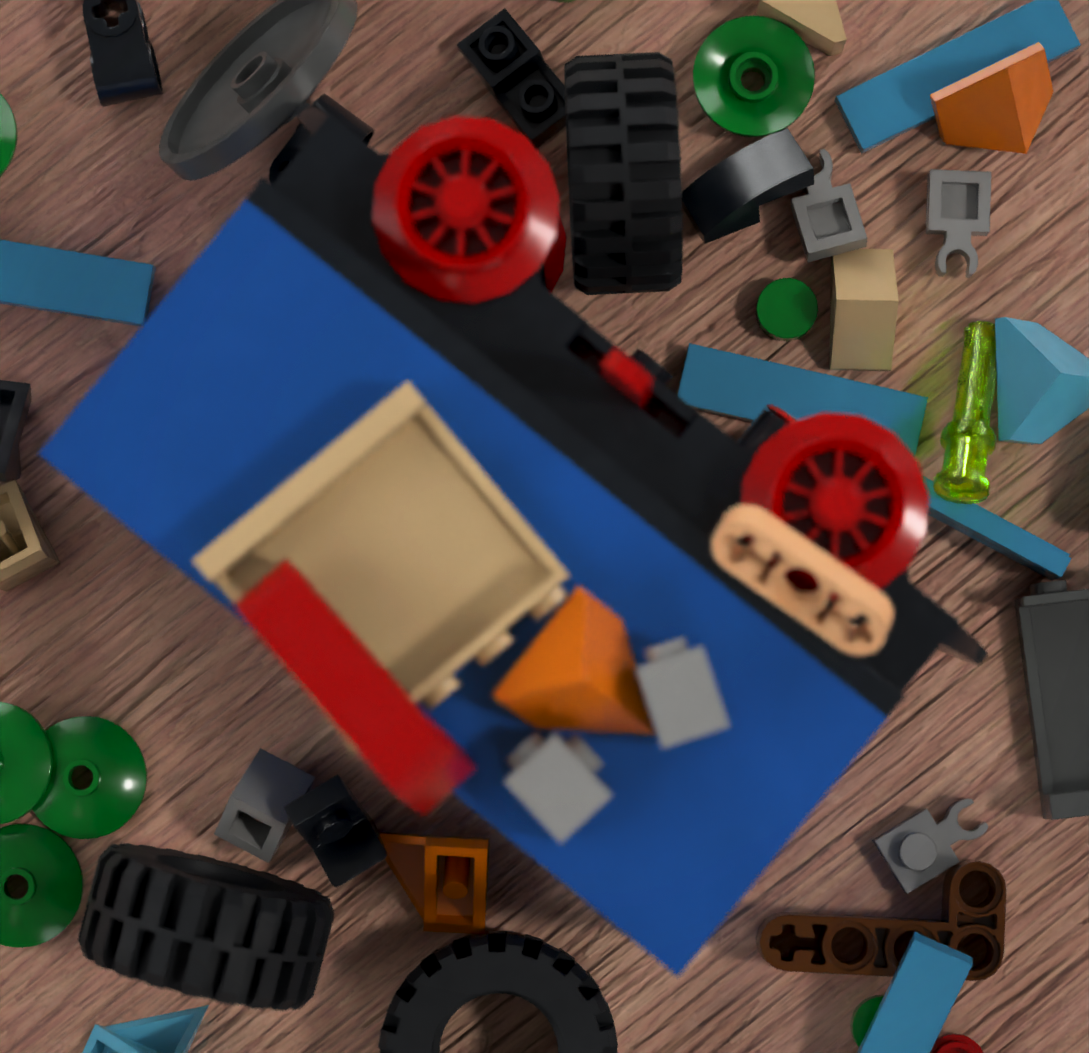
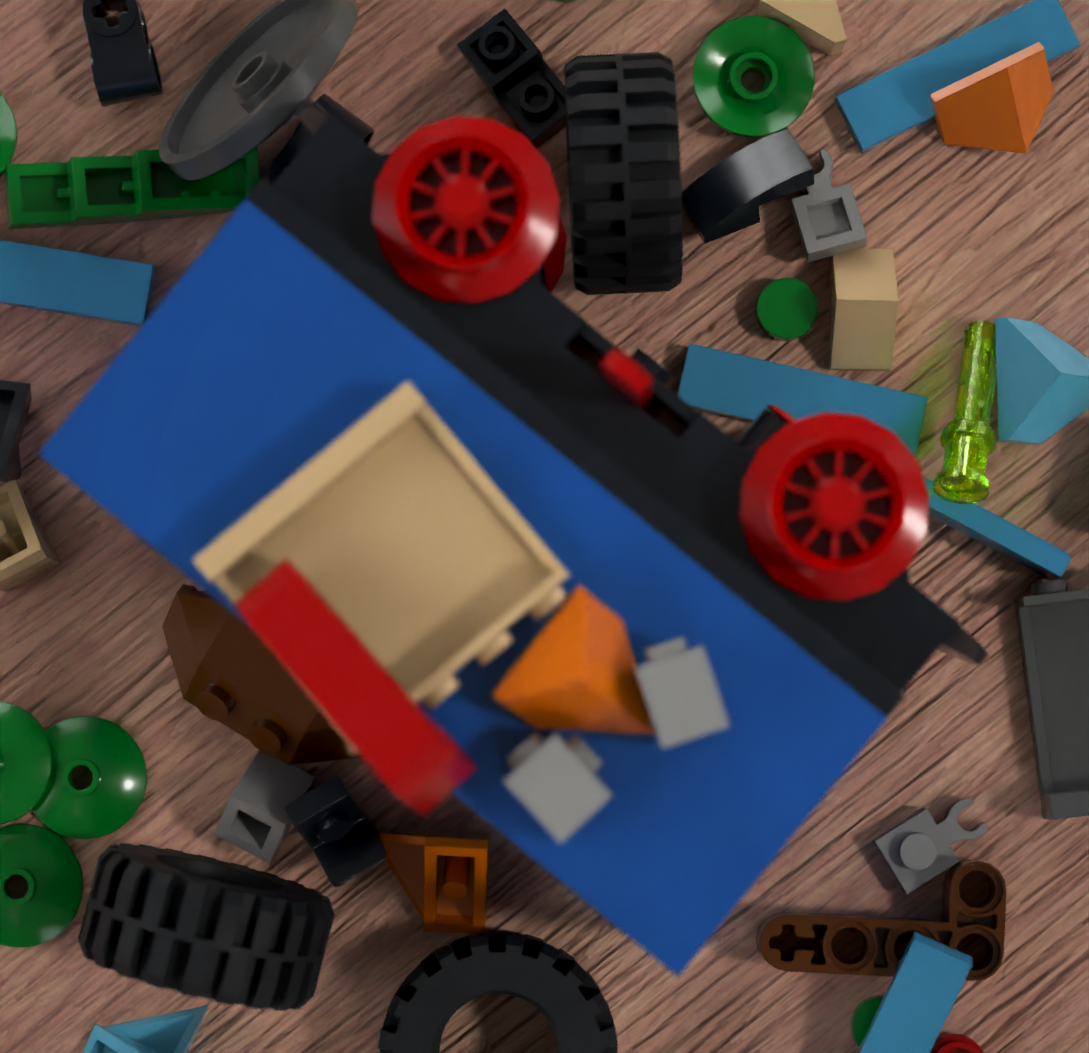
light nougat beam [711,504,894,656] -> none
light grey plate [926,169,991,278] -> none
none -> green slope [4,147,260,229]
none -> reddish brown wedge [162,584,363,765]

